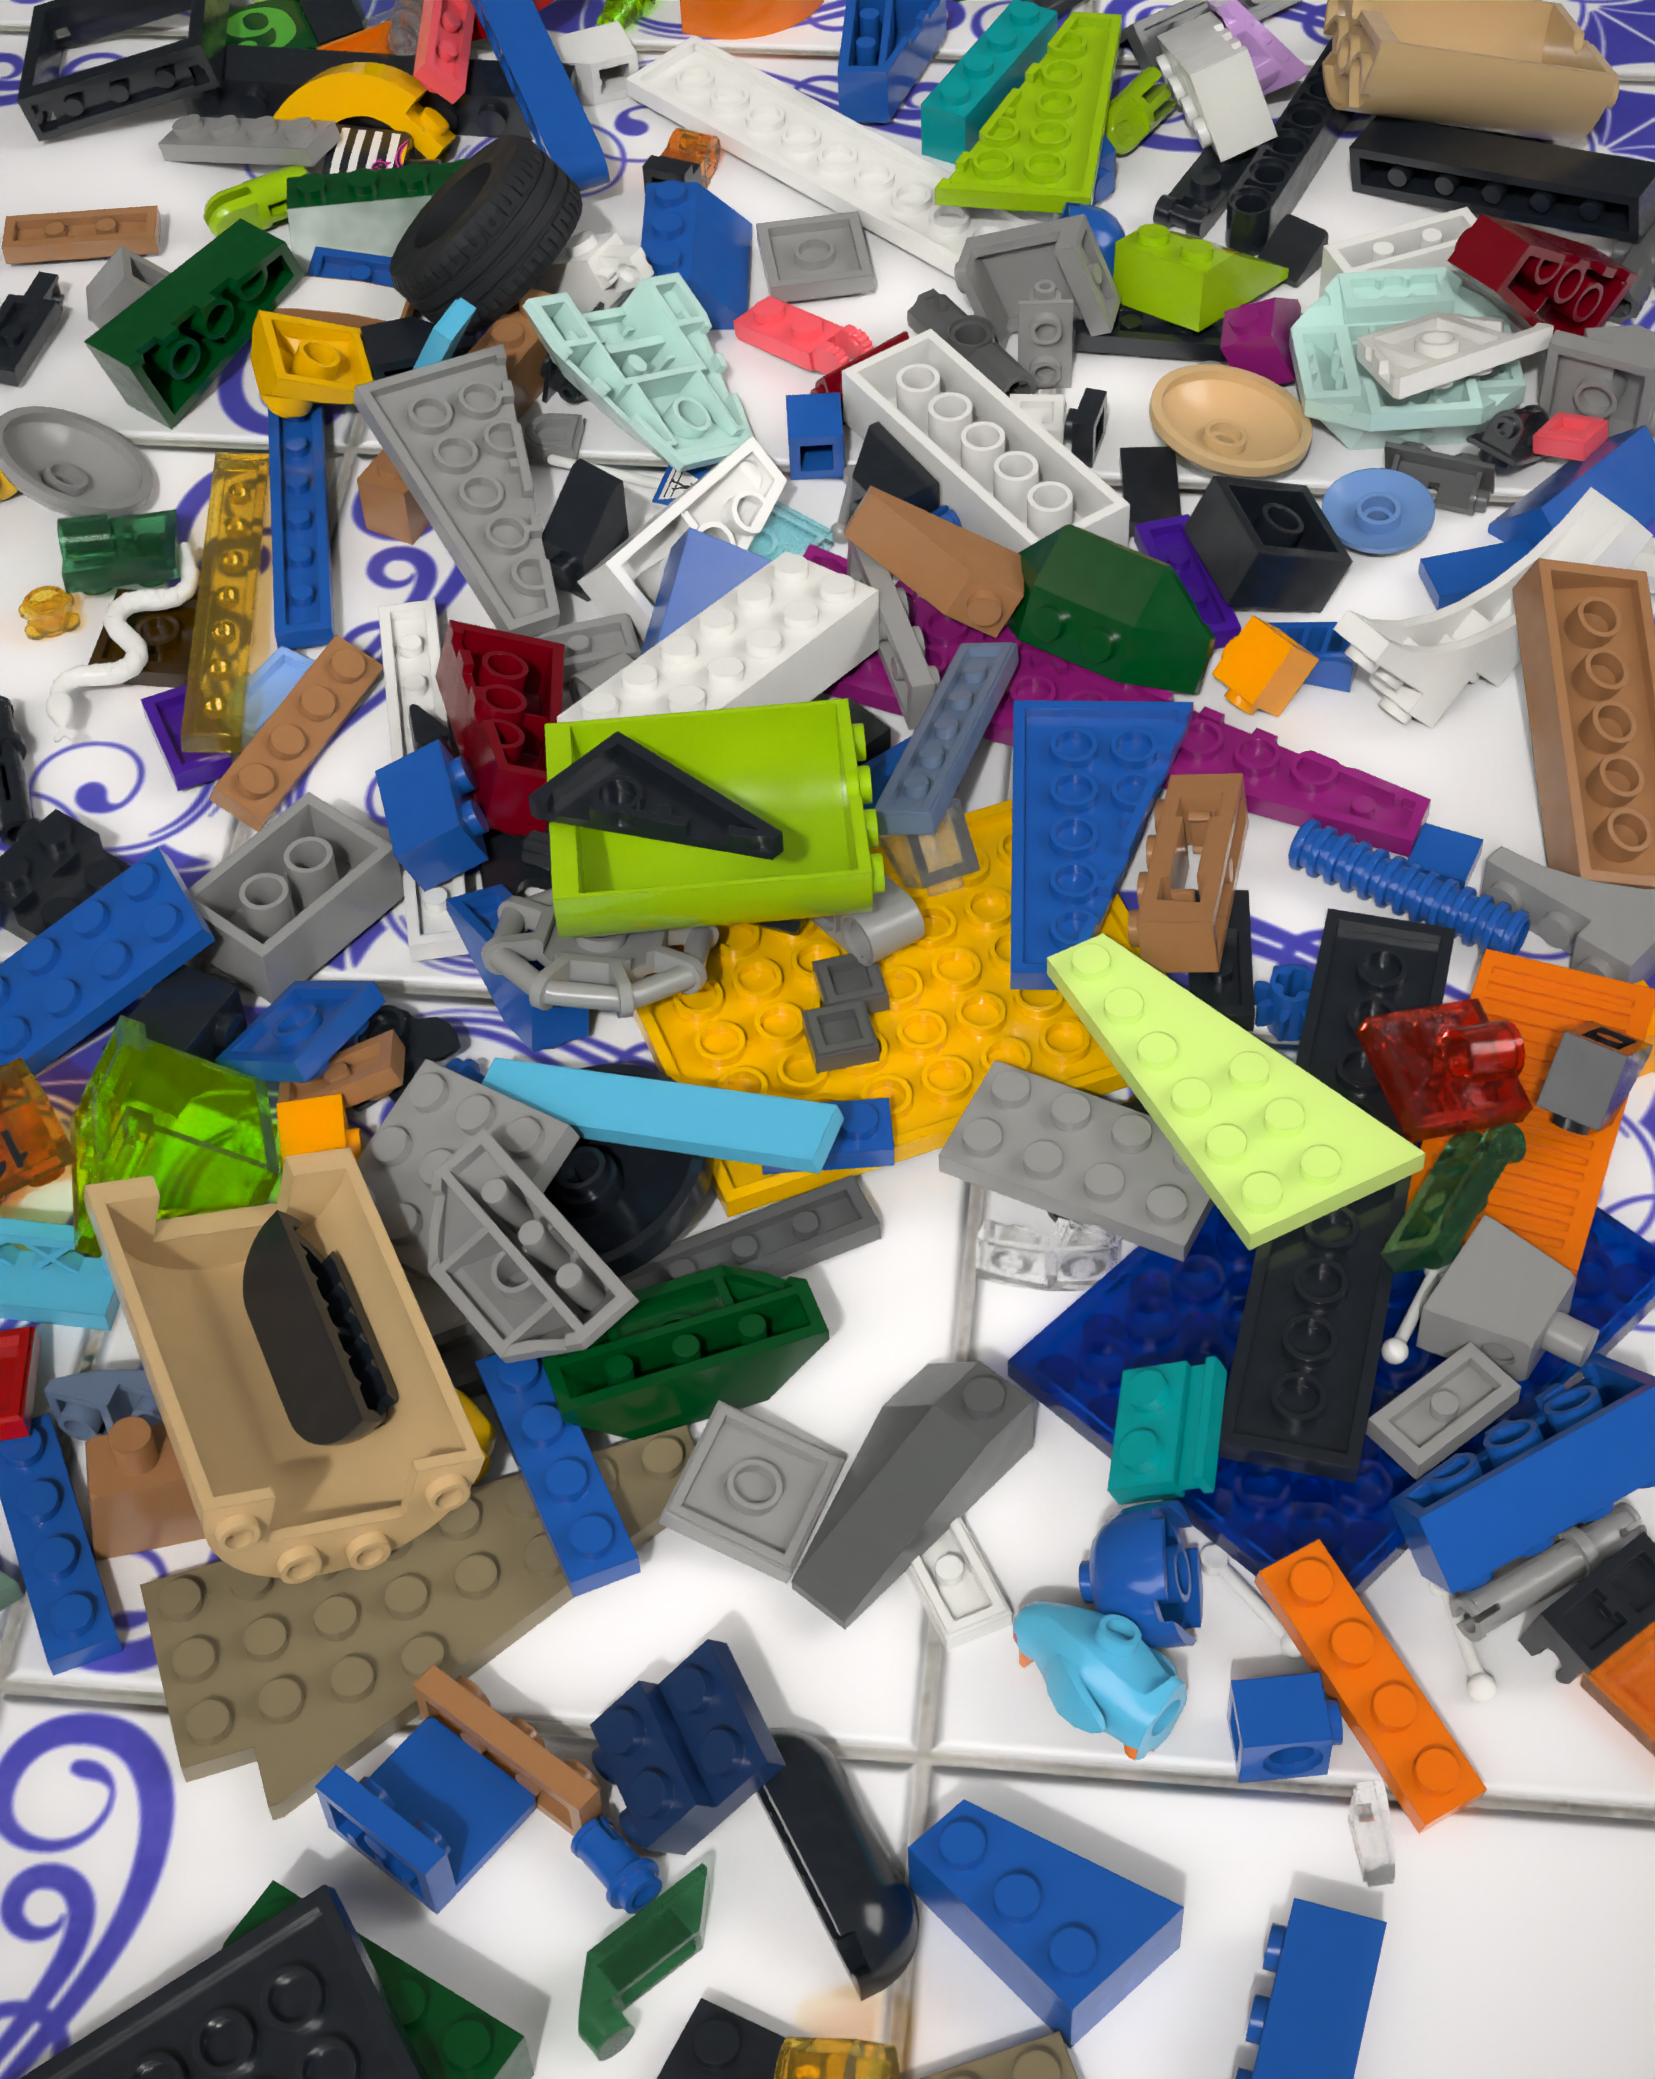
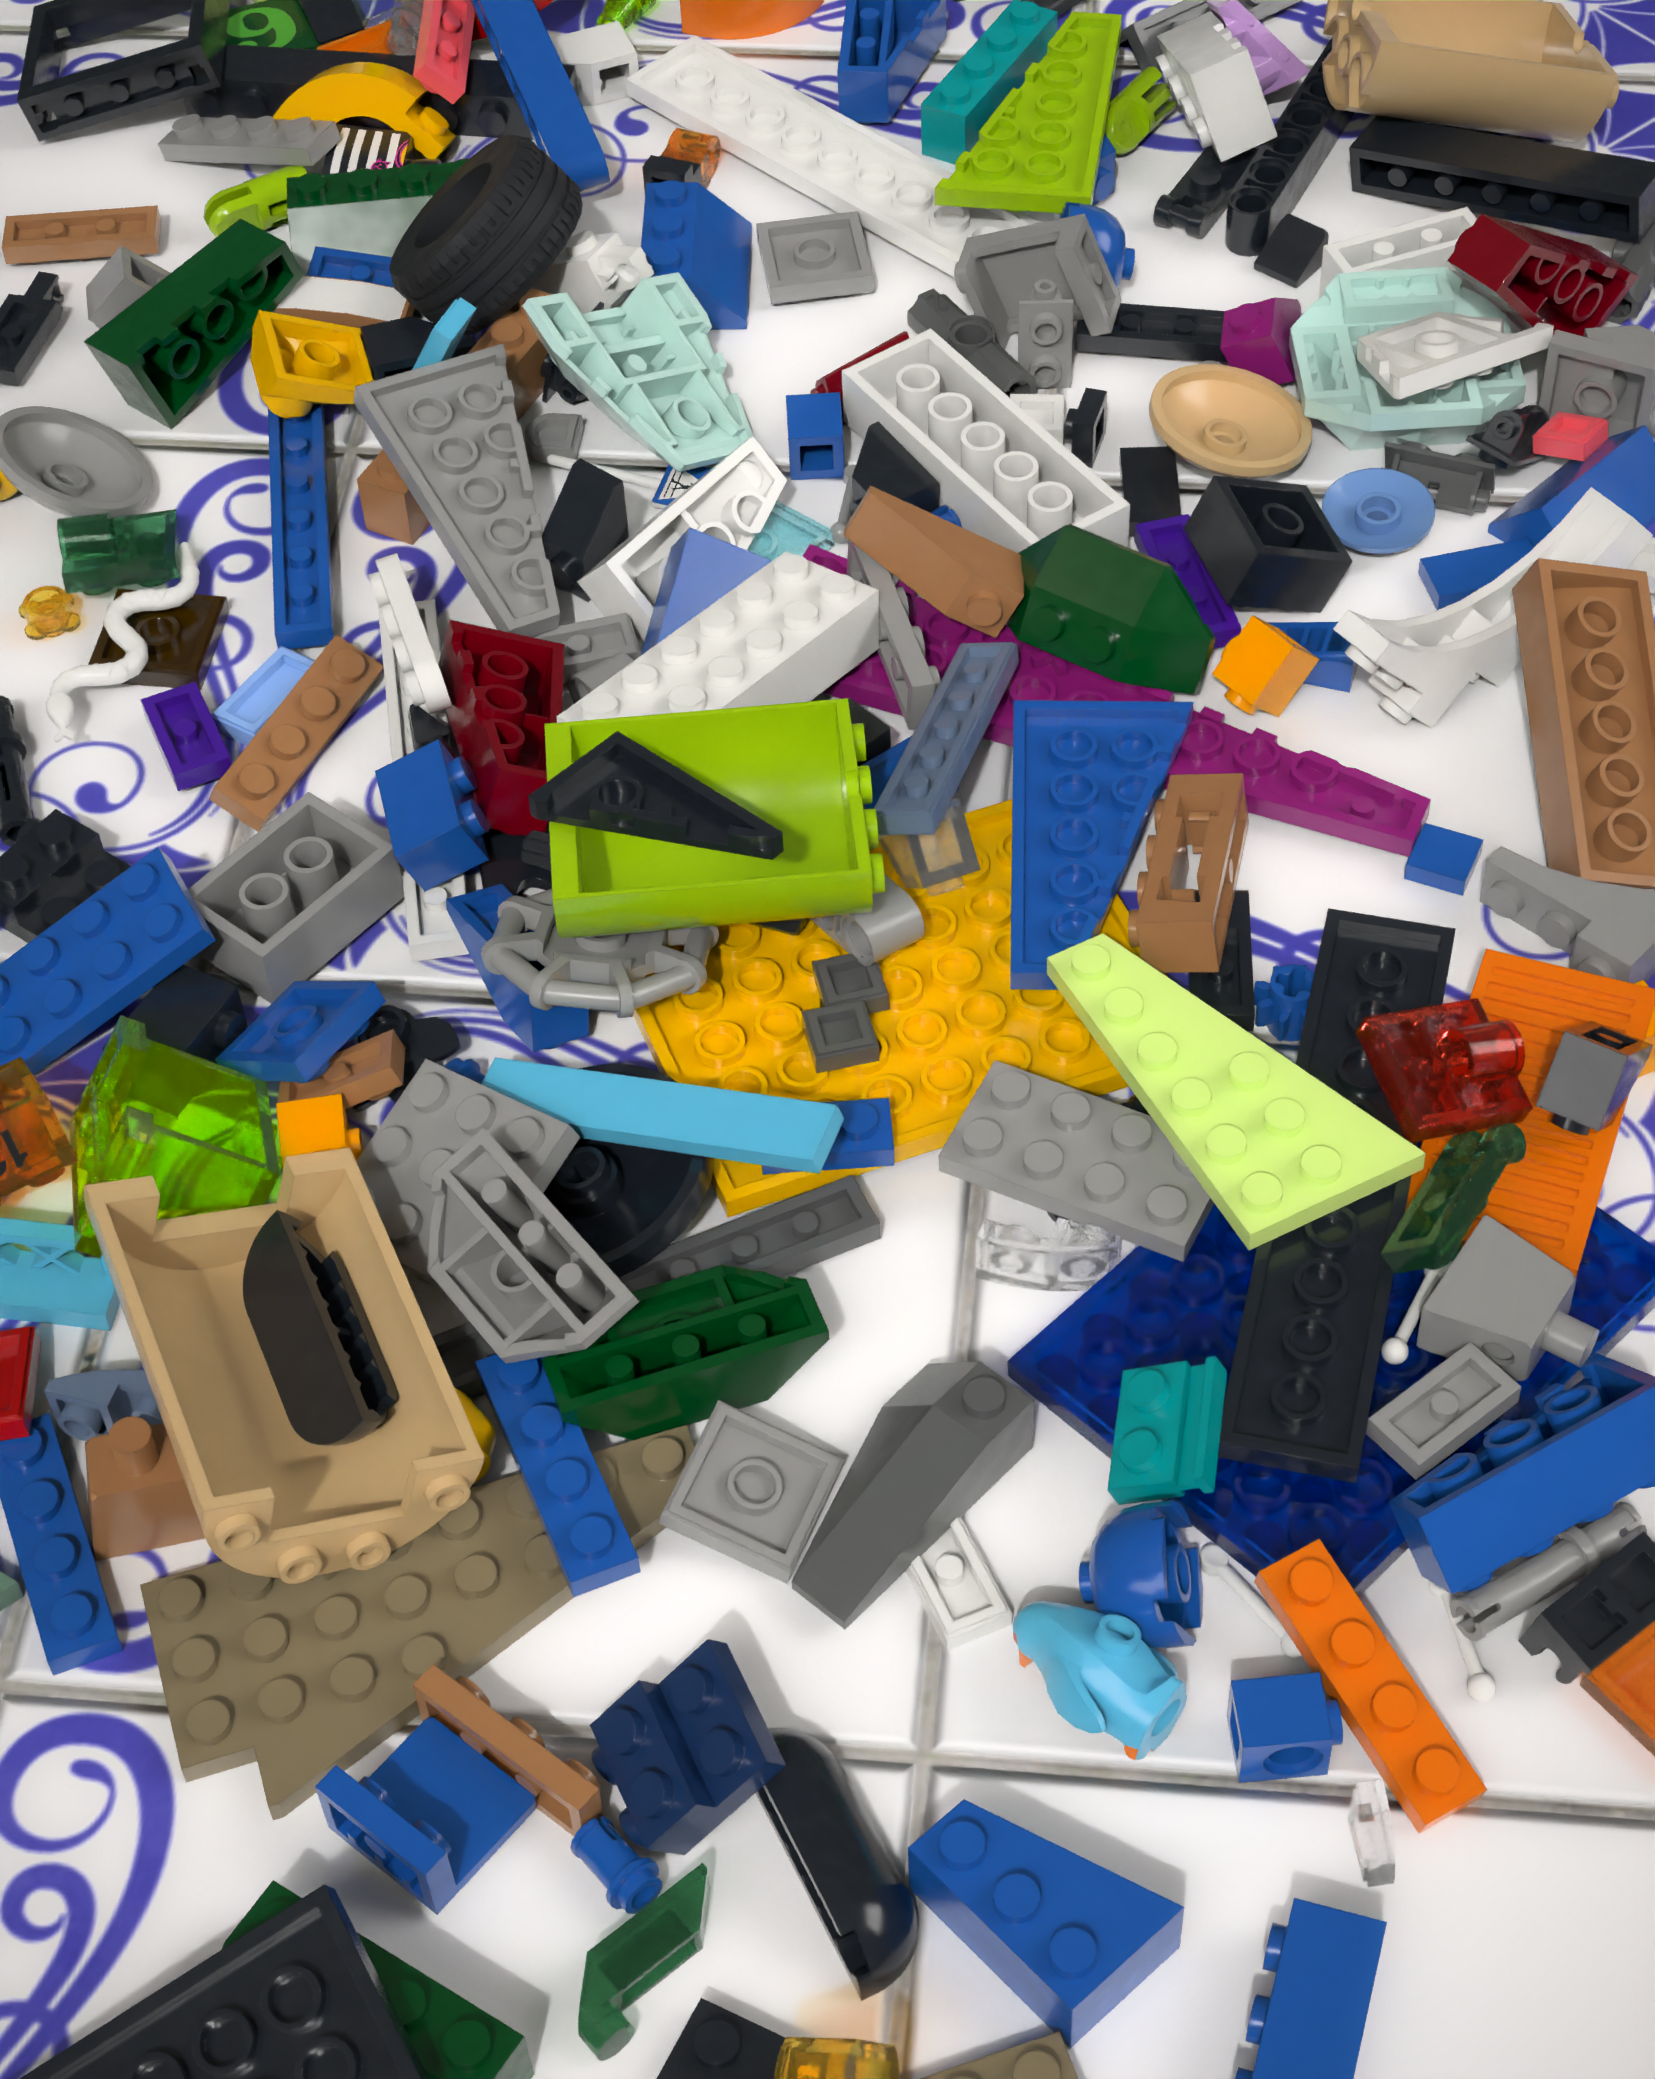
clear yellow tile [180,452,270,753] -> none
coral hinge [733,296,874,375] -> none
lime slope [1113,224,1289,332] -> none
blue piece [1288,818,1531,955] -> none
none -> white plate [368,553,452,714]

